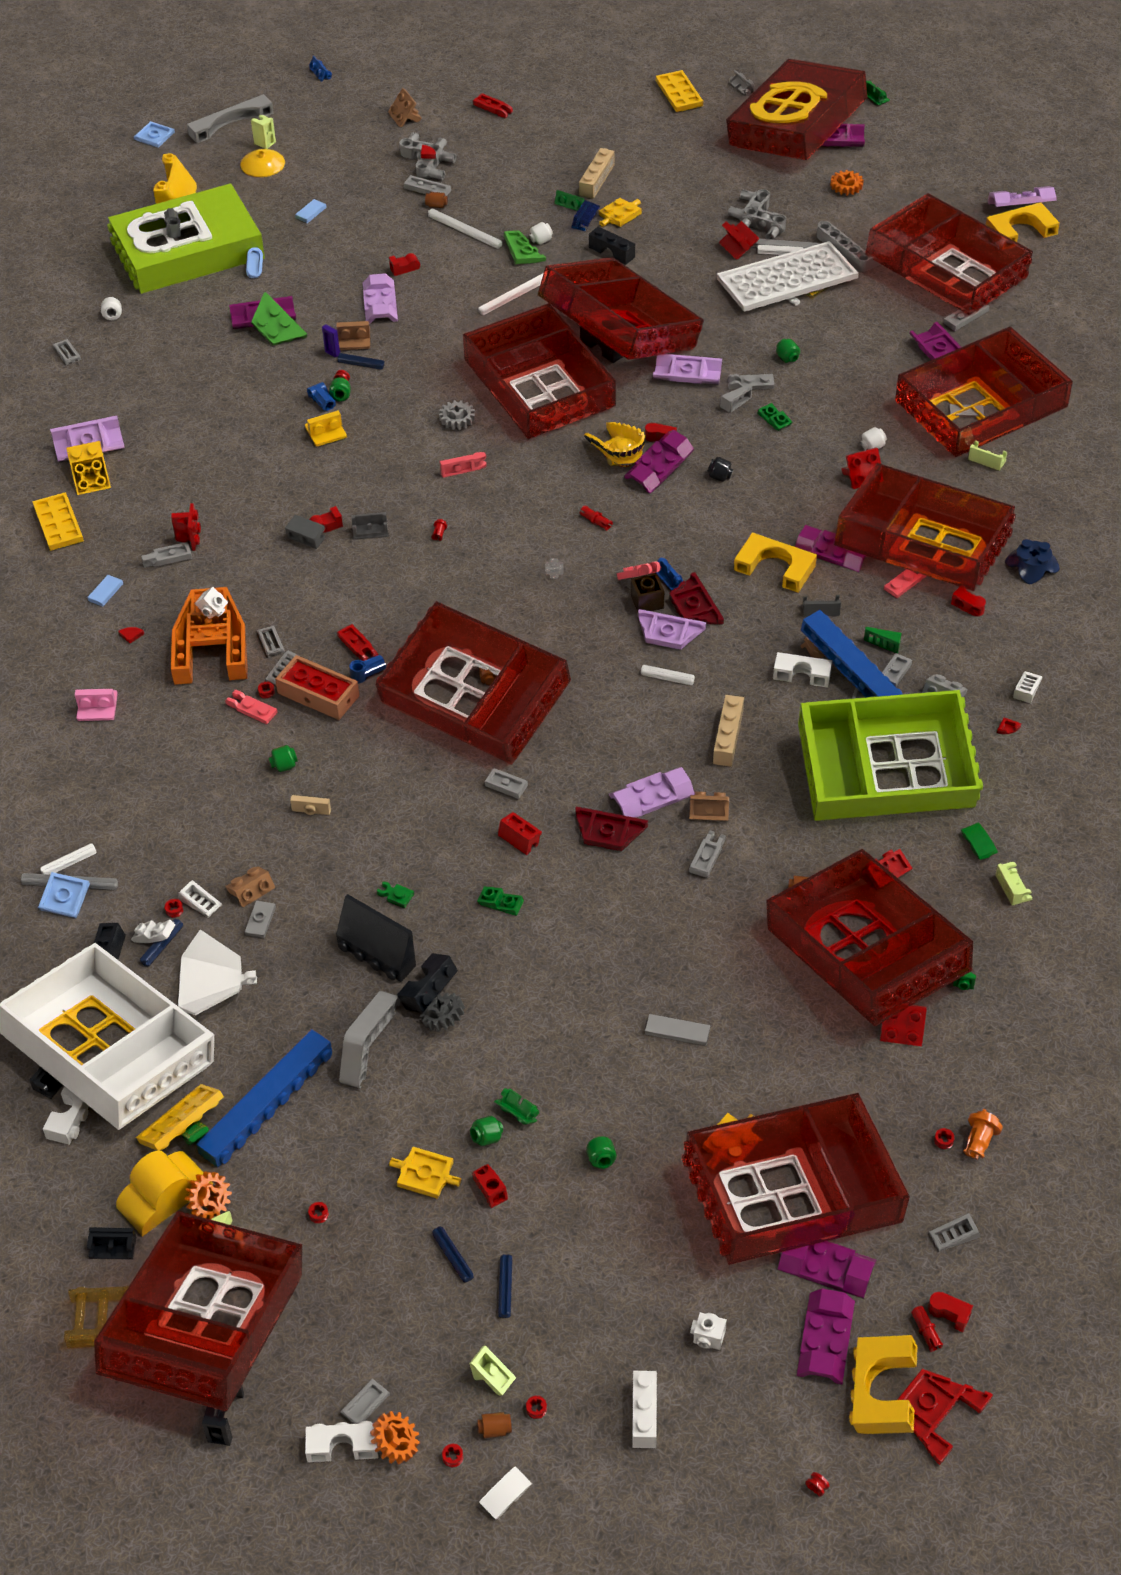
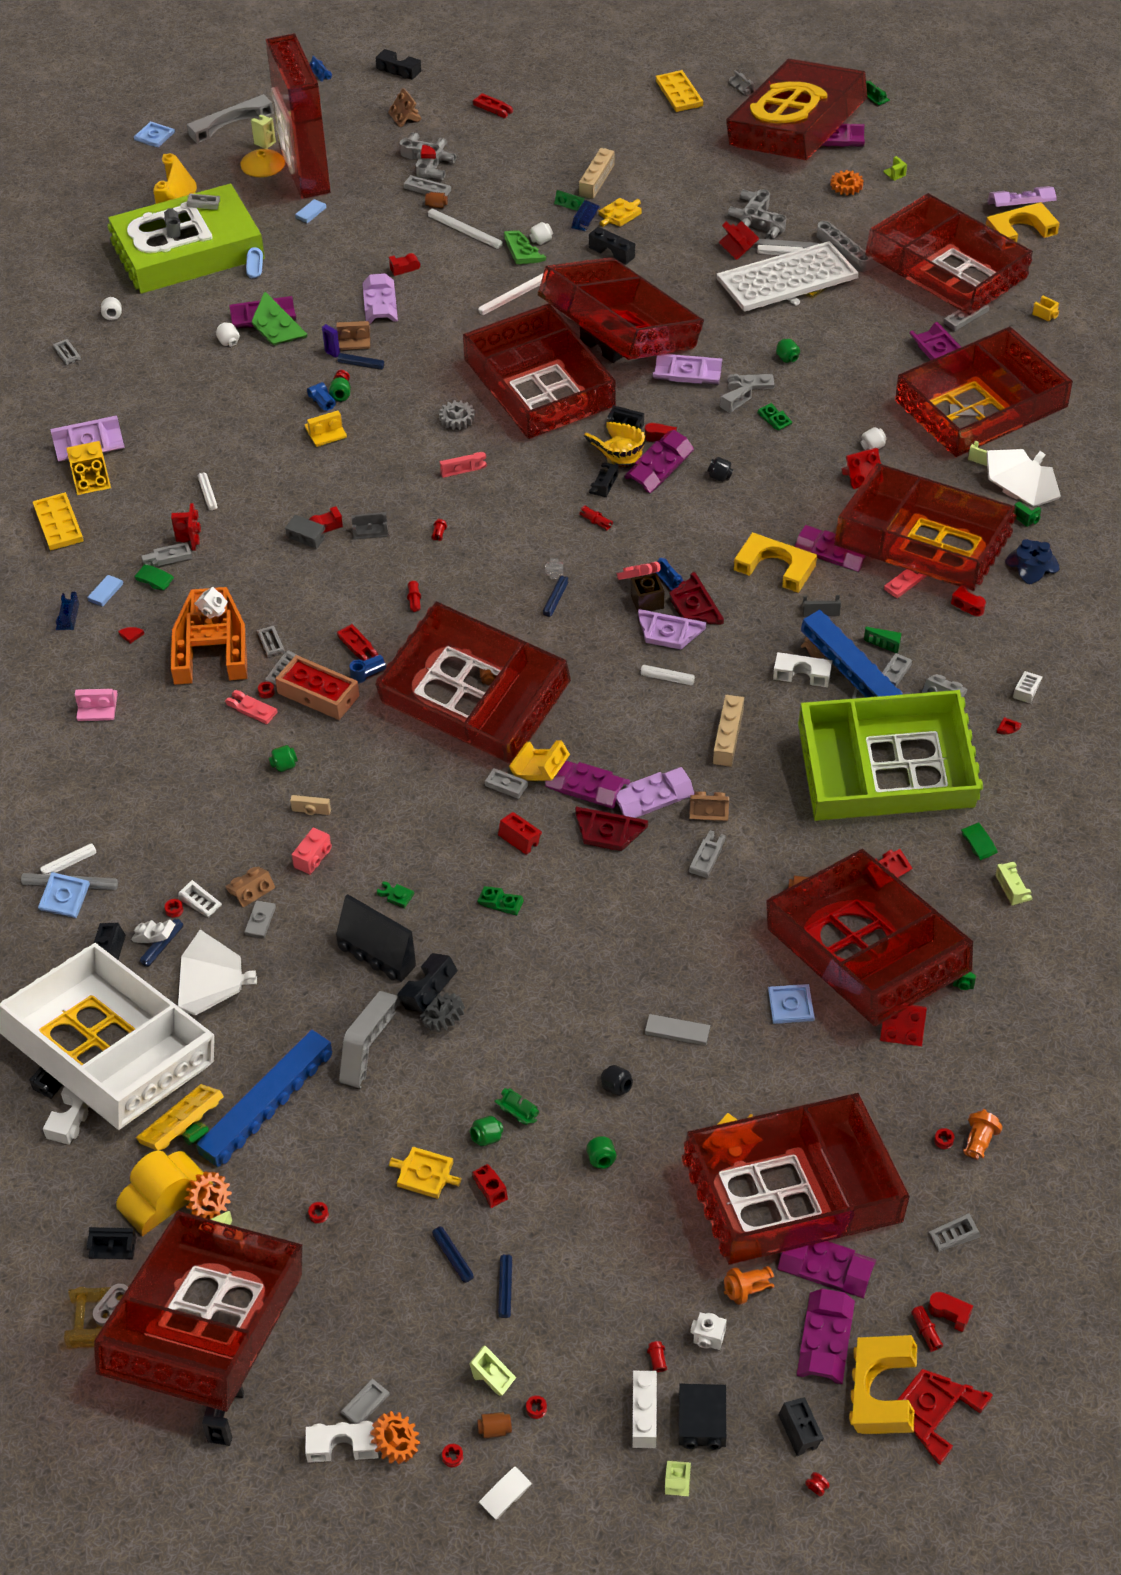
none -> clear blue hinge [56,592,79,630]
none -> light grey plate [93,1284,132,1327]
none -> green slope [134,564,174,591]
none -> light grey tile [187,193,220,210]
none -> white axle [198,472,217,510]
none -> white head [216,323,240,347]
none -> clear red panel [265,33,331,199]
none -> coral brick [292,827,332,875]
none -> black arch [375,49,422,80]
none -> red axle [407,581,421,612]
none -> yellow panel [509,740,570,781]
none -> dark blue axle [543,575,568,617]
none -> magenta piece [545,761,630,809]
none -> black hinge [589,462,618,498]
none -> black head [601,1065,633,1096]
none -> black hinge [607,405,644,429]
none -> red pin [647,1341,667,1372]
none -> yellowish green slope [665,1461,691,1496]
none -> black panel [679,1383,727,1450]
none -> orange piece [724,1266,774,1305]
none -> light blue tile [768,984,815,1024]
none -> black hinge [778,1397,824,1456]
none -> lime panel [884,156,907,181]
none -> white panel [987,449,1061,507]
none -> green bracket [1012,502,1041,527]
none -> yellow window [1032,296,1059,322]

